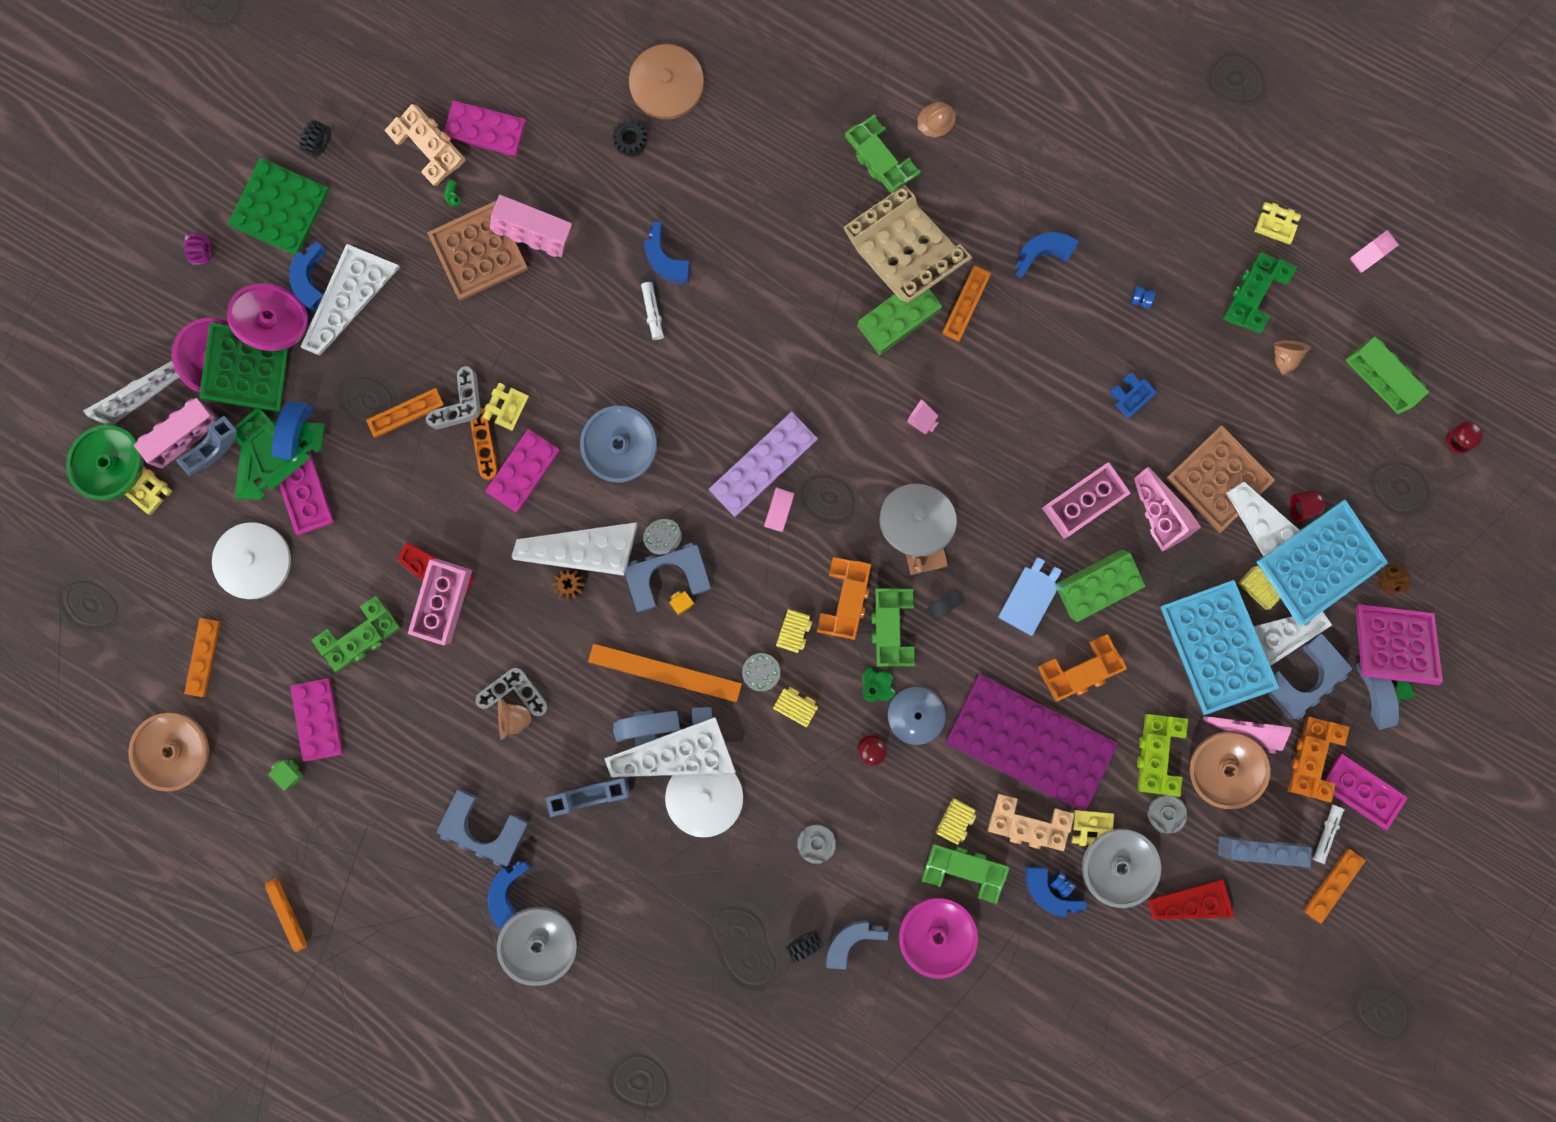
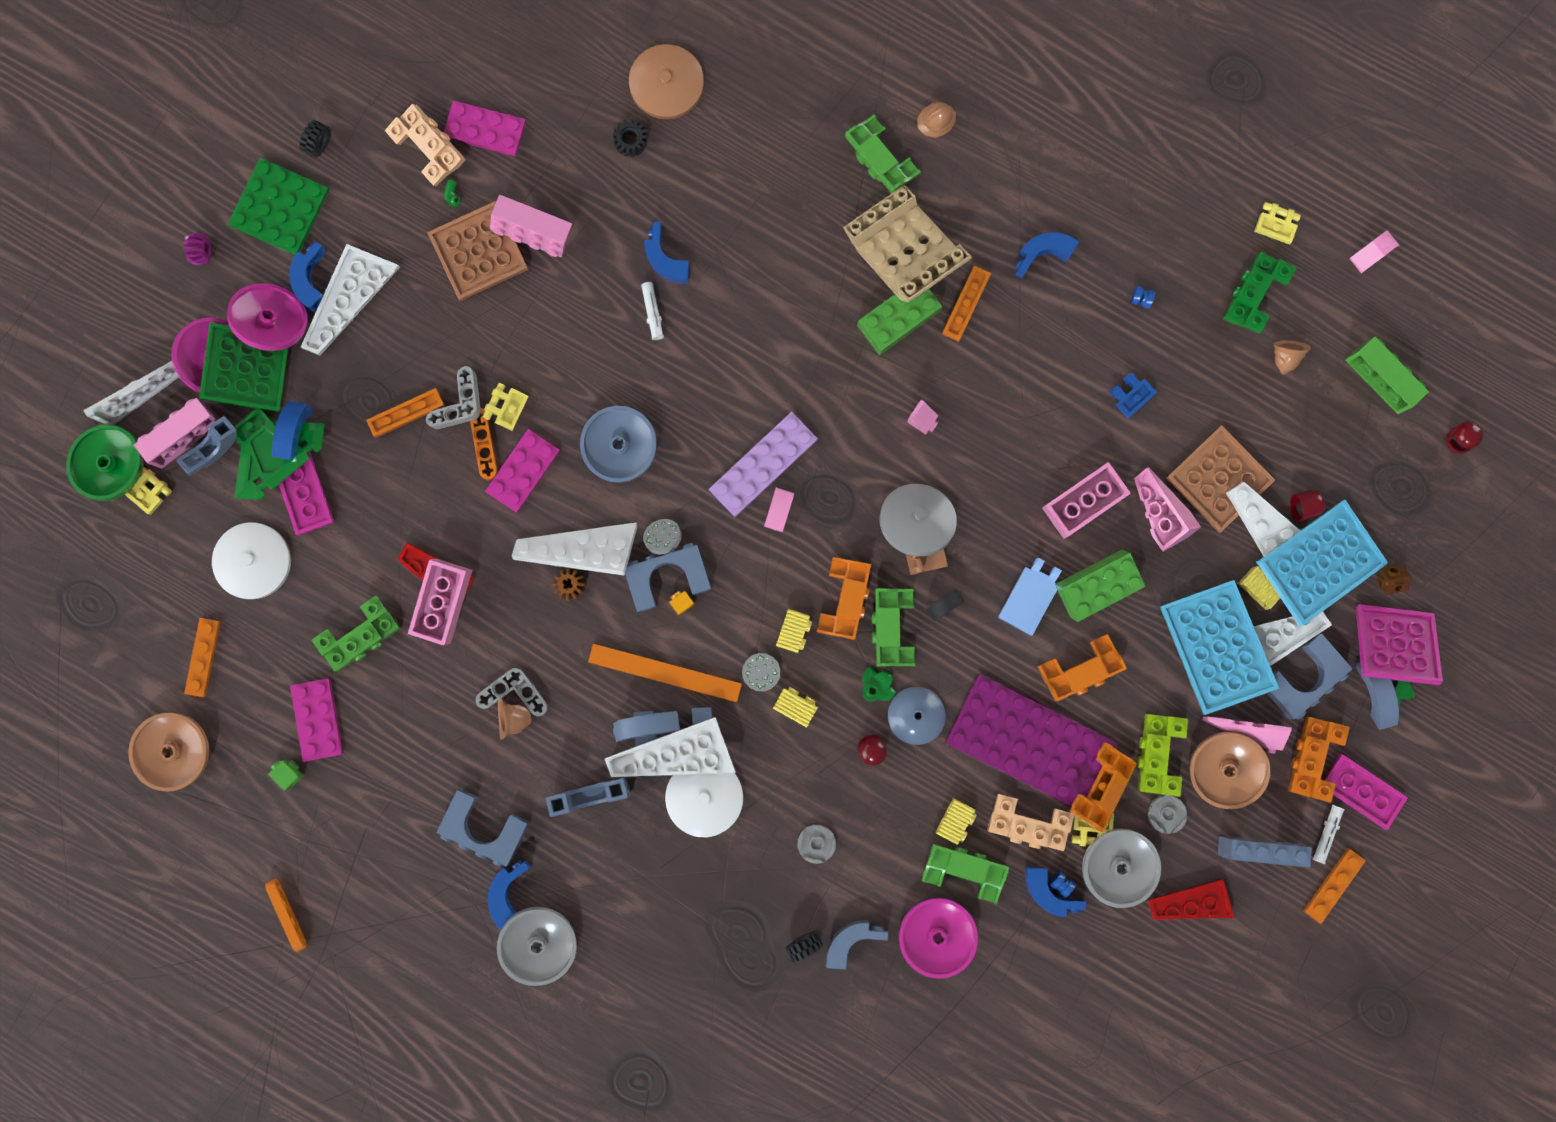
none -> orange bracket [1070,742,1137,832]

